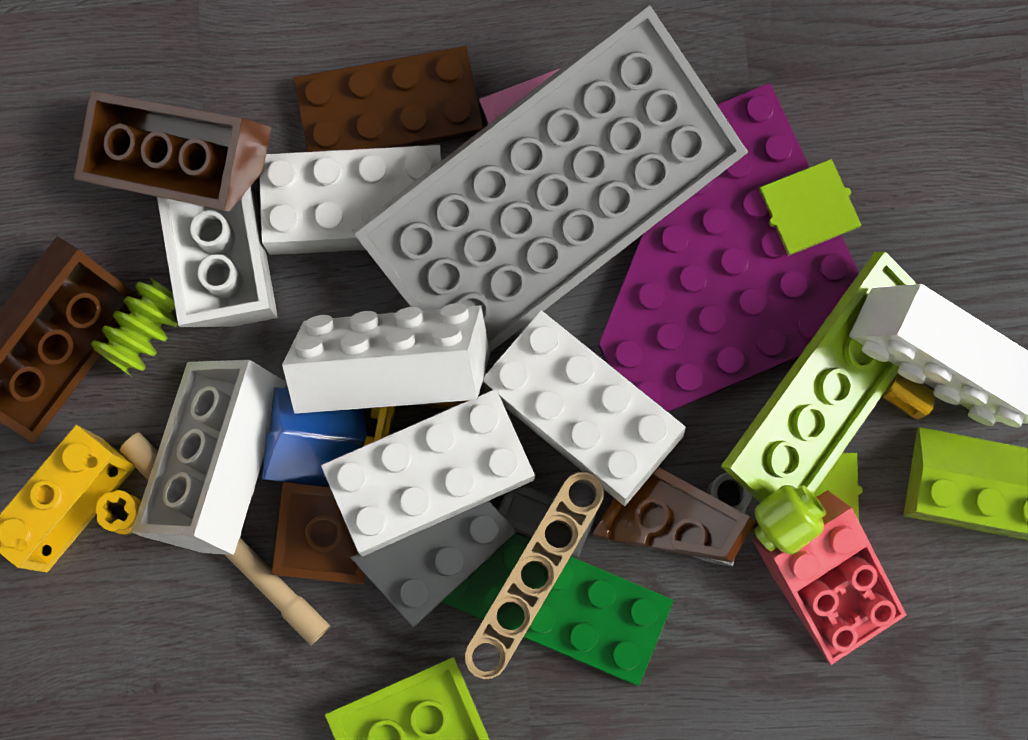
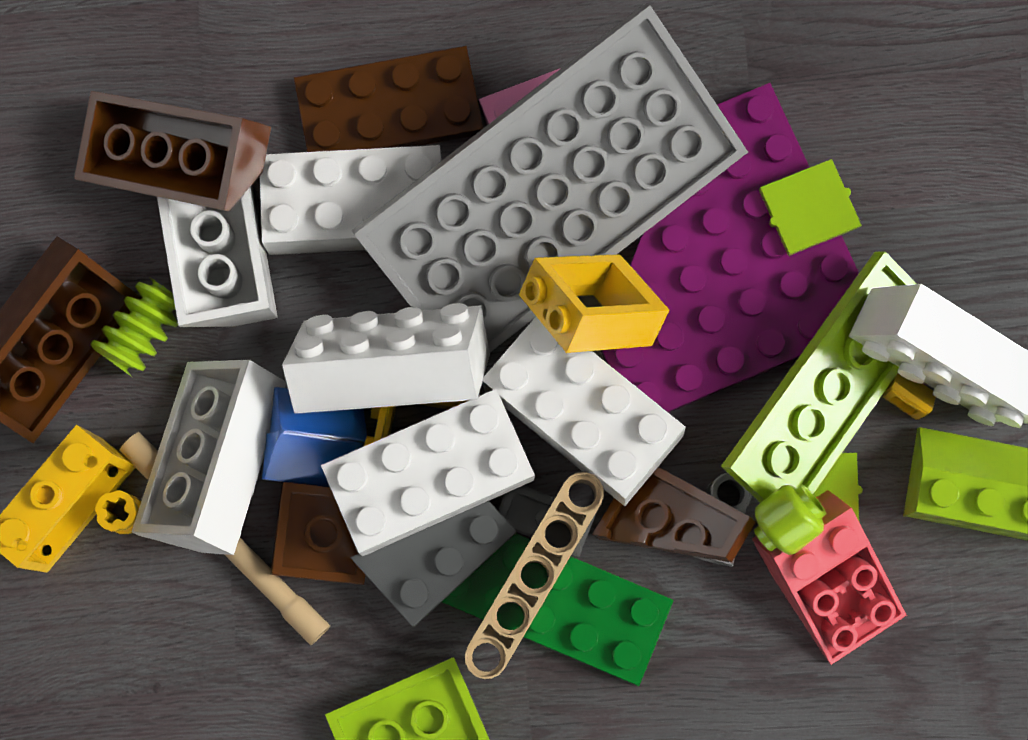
none -> yellow window [519,255,670,353]

